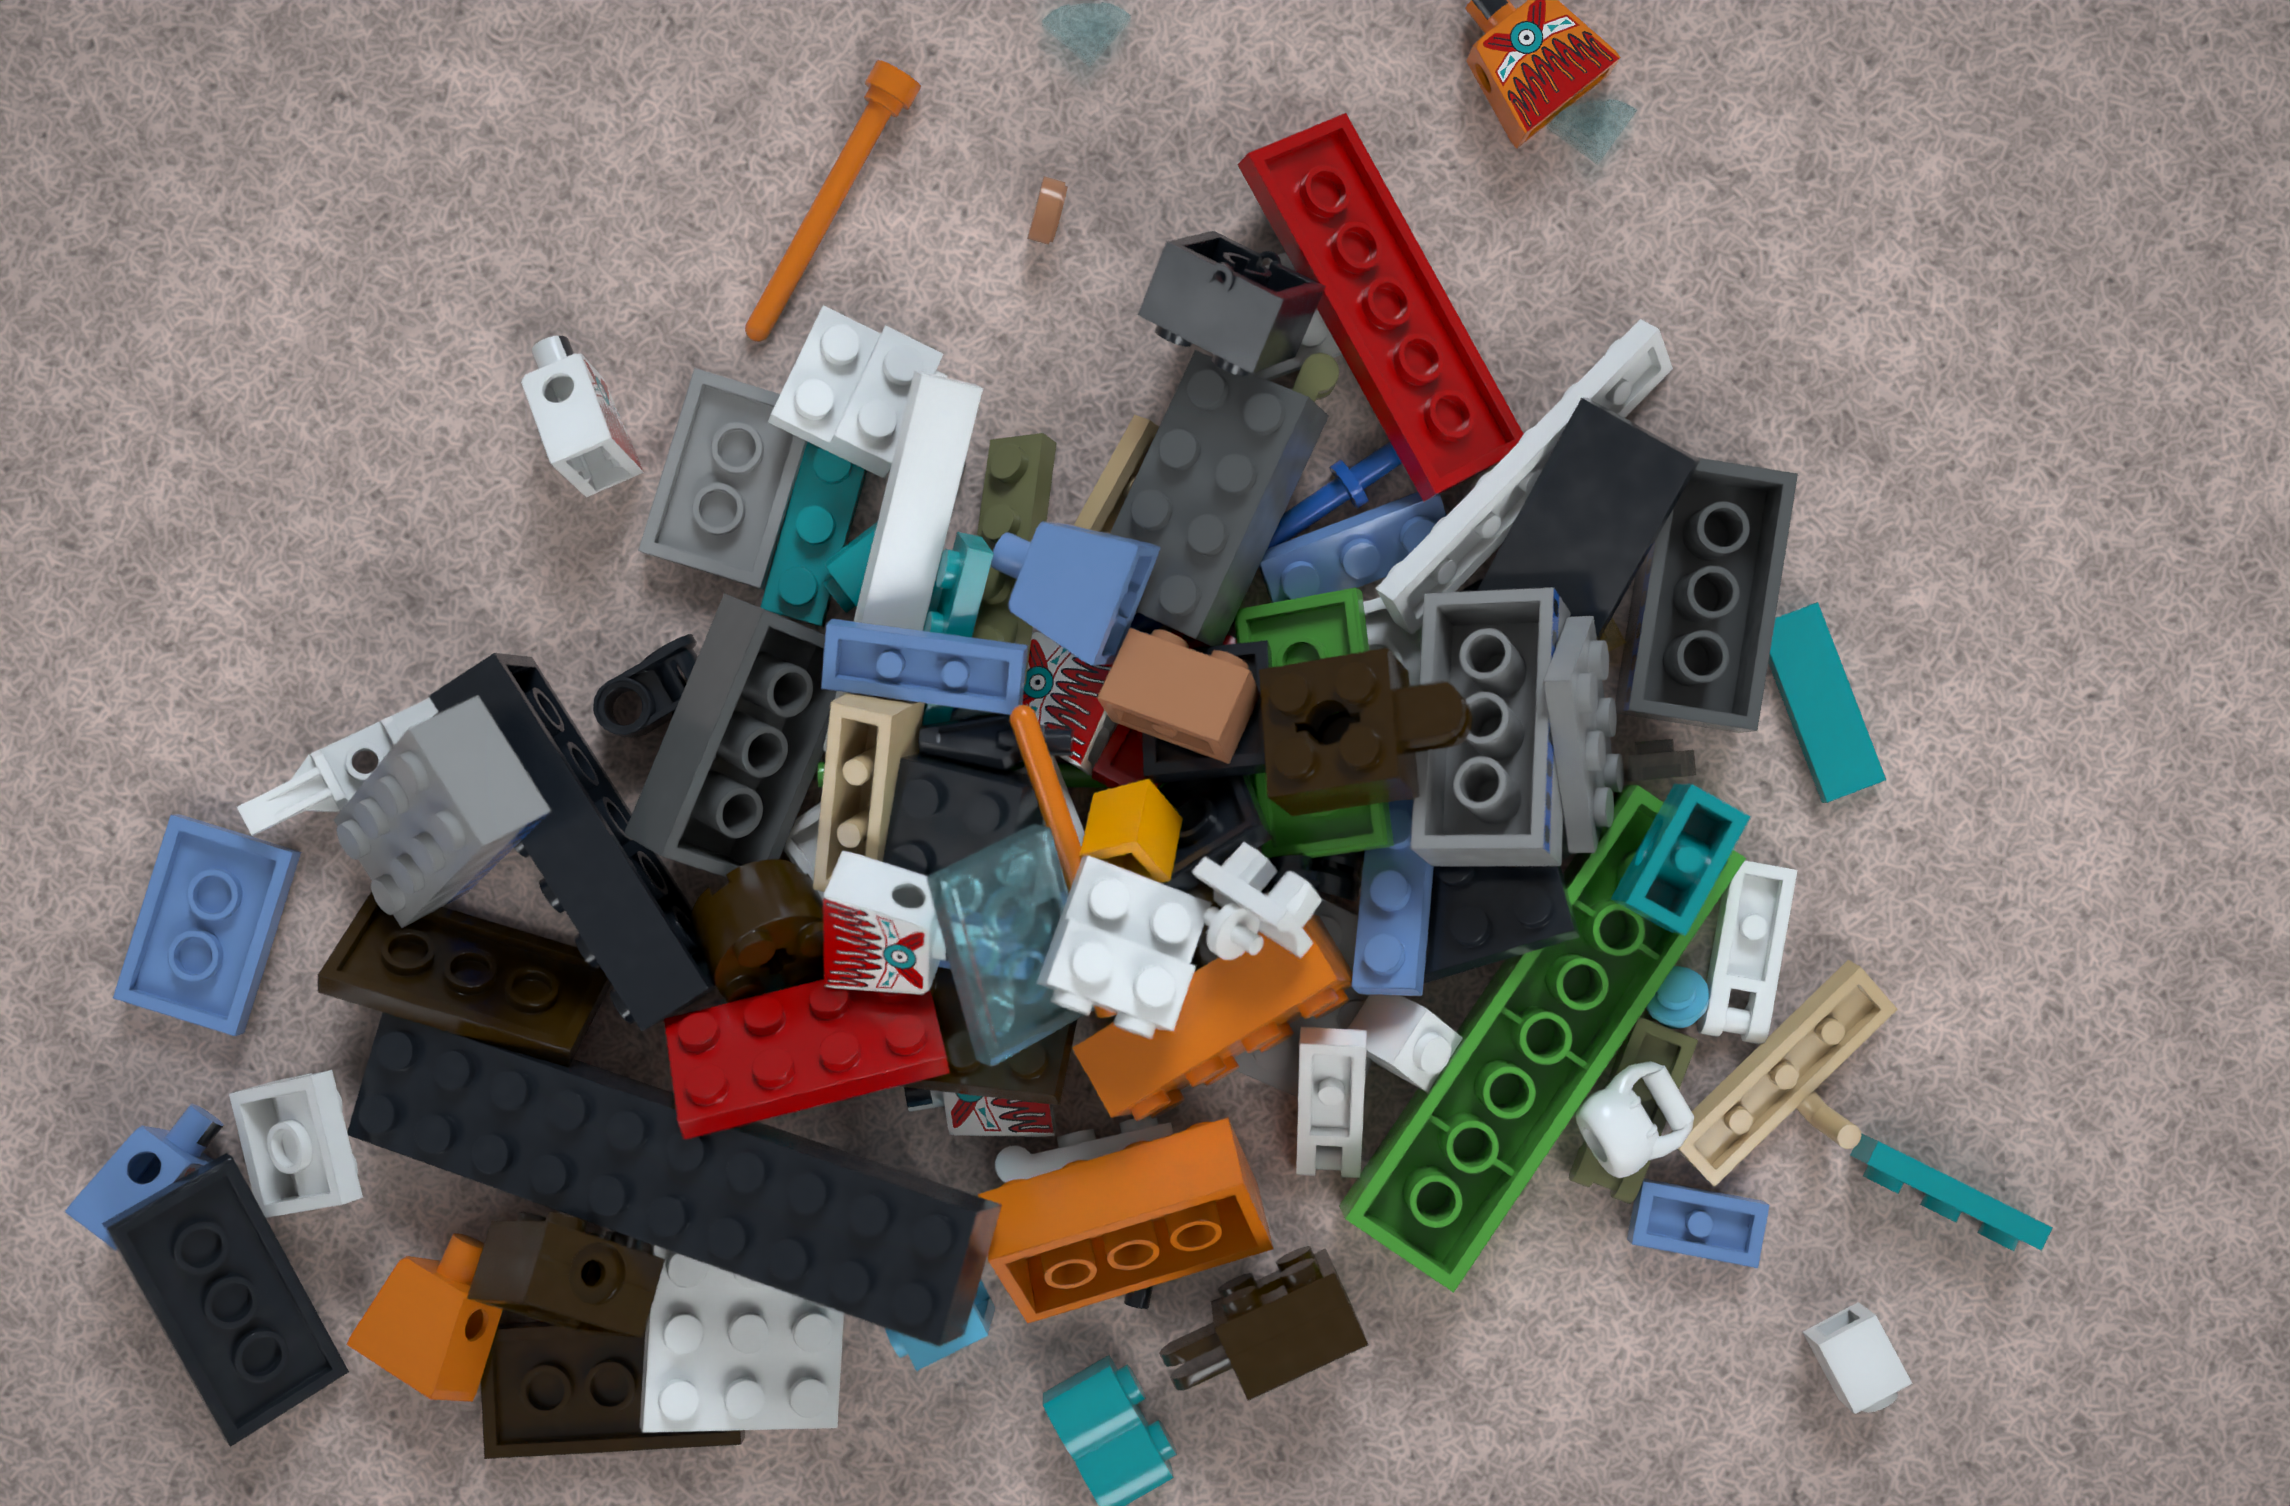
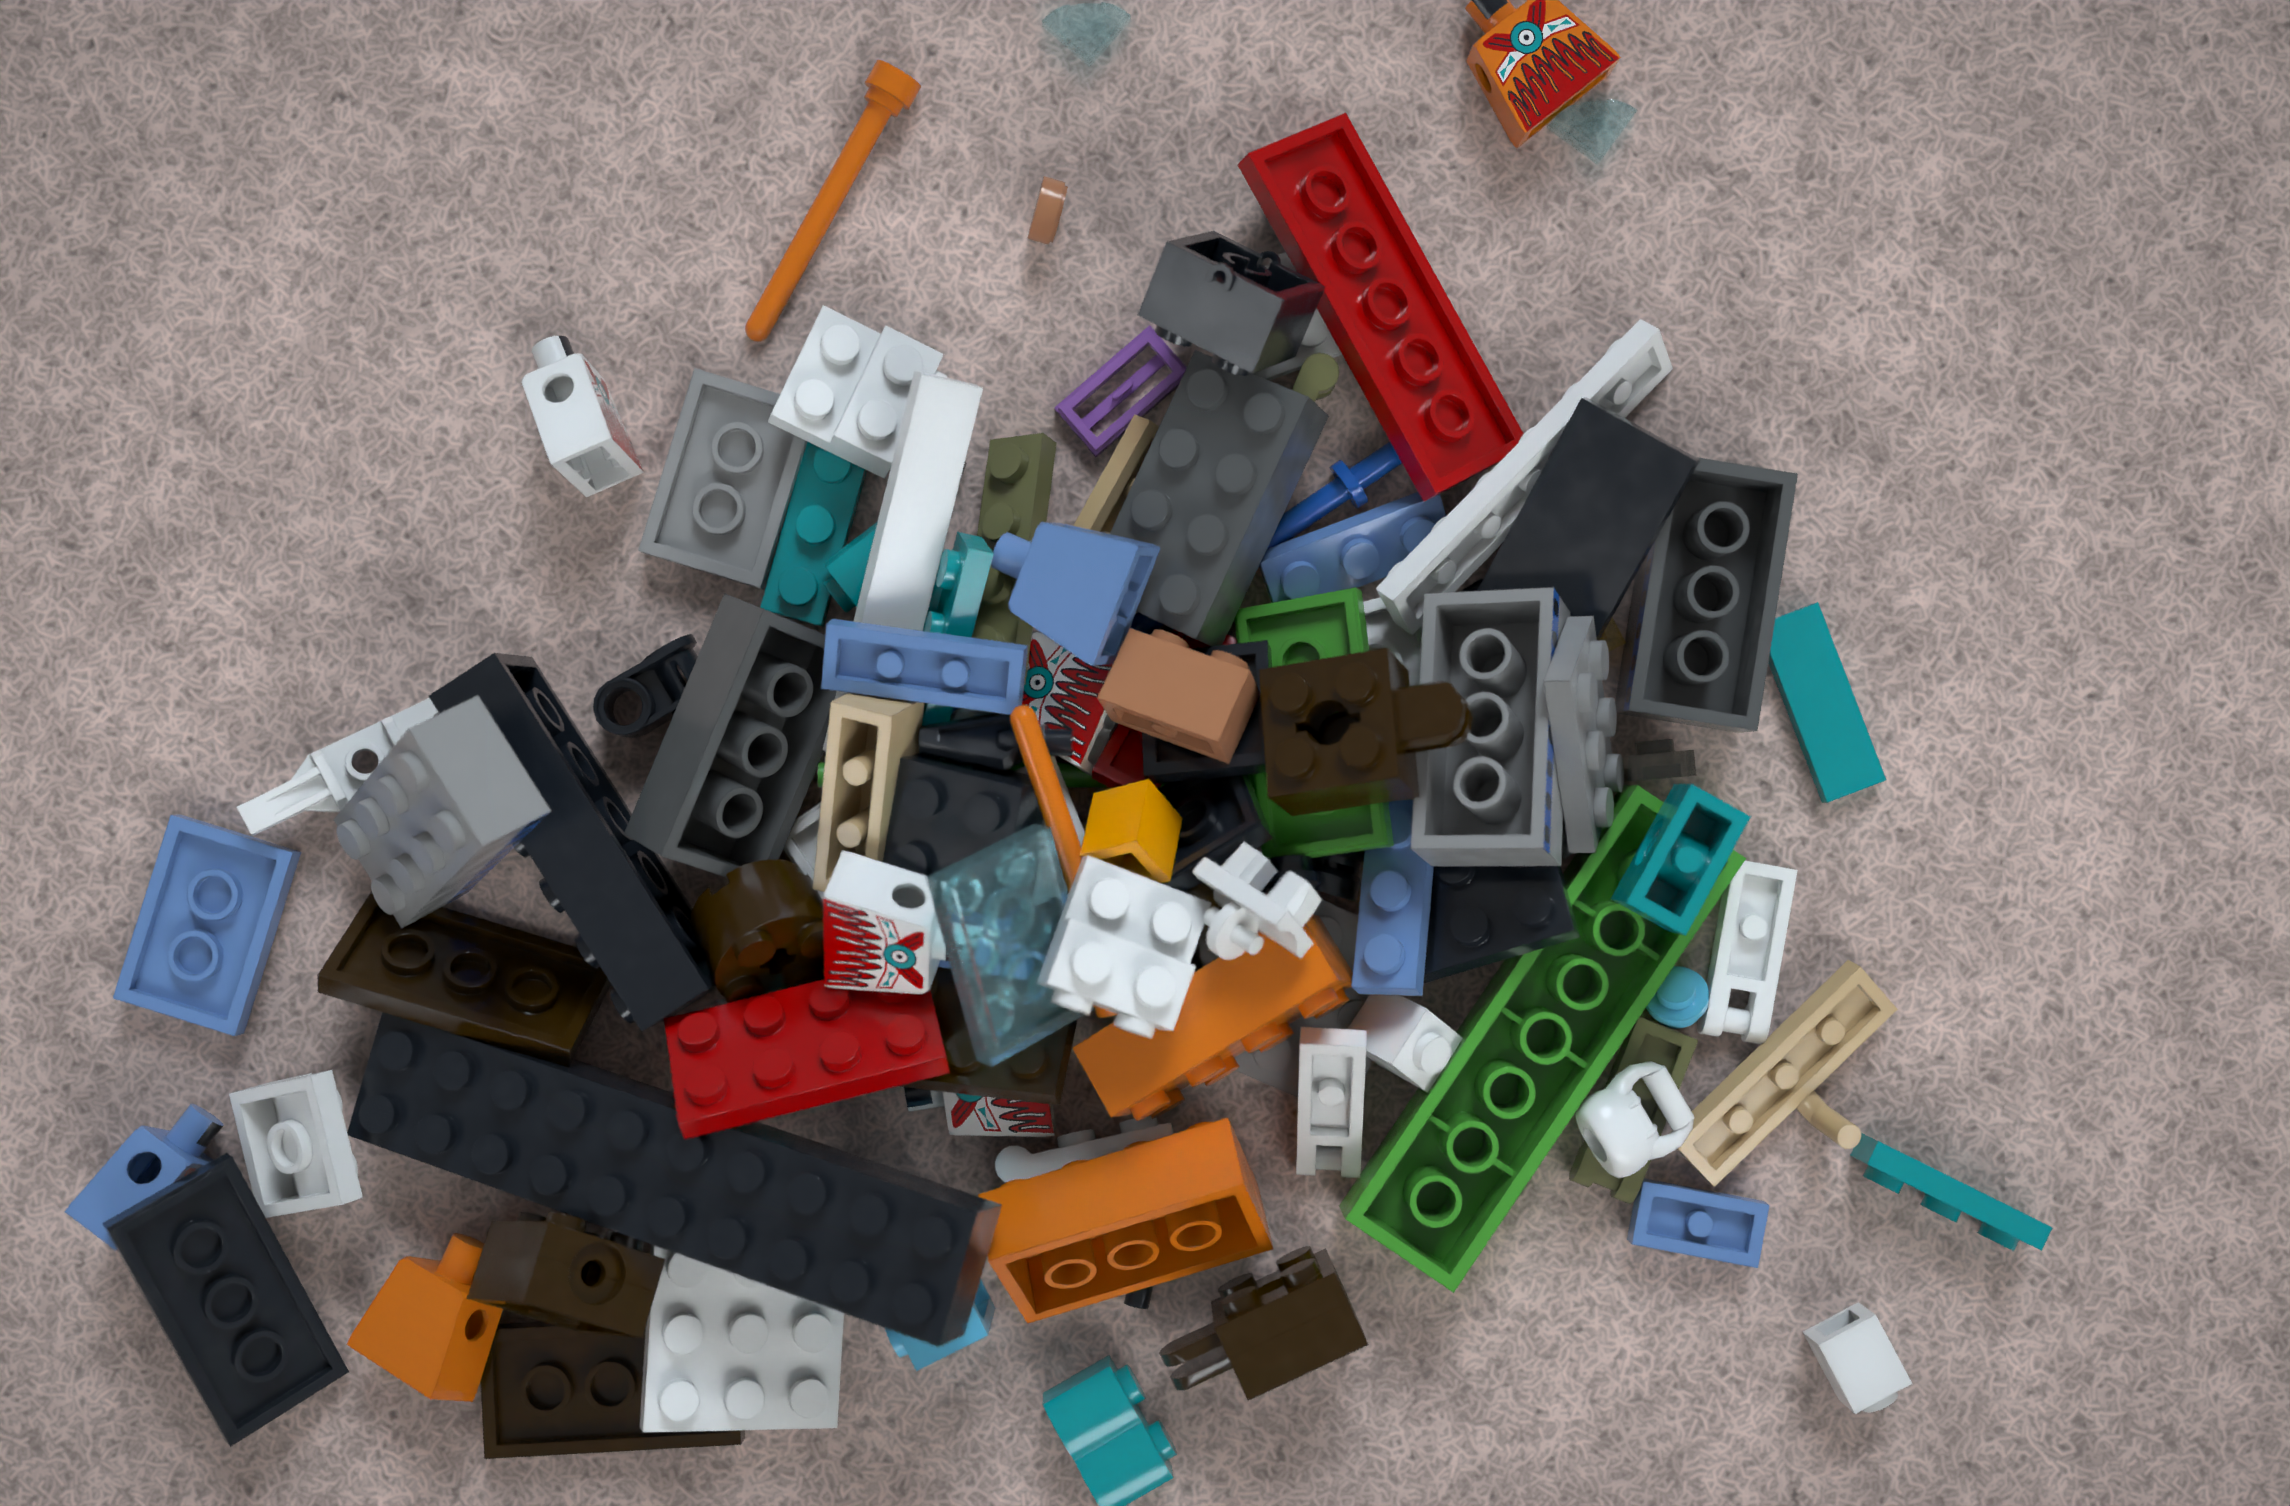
none -> medium lavender tile [1054,325,1187,457]

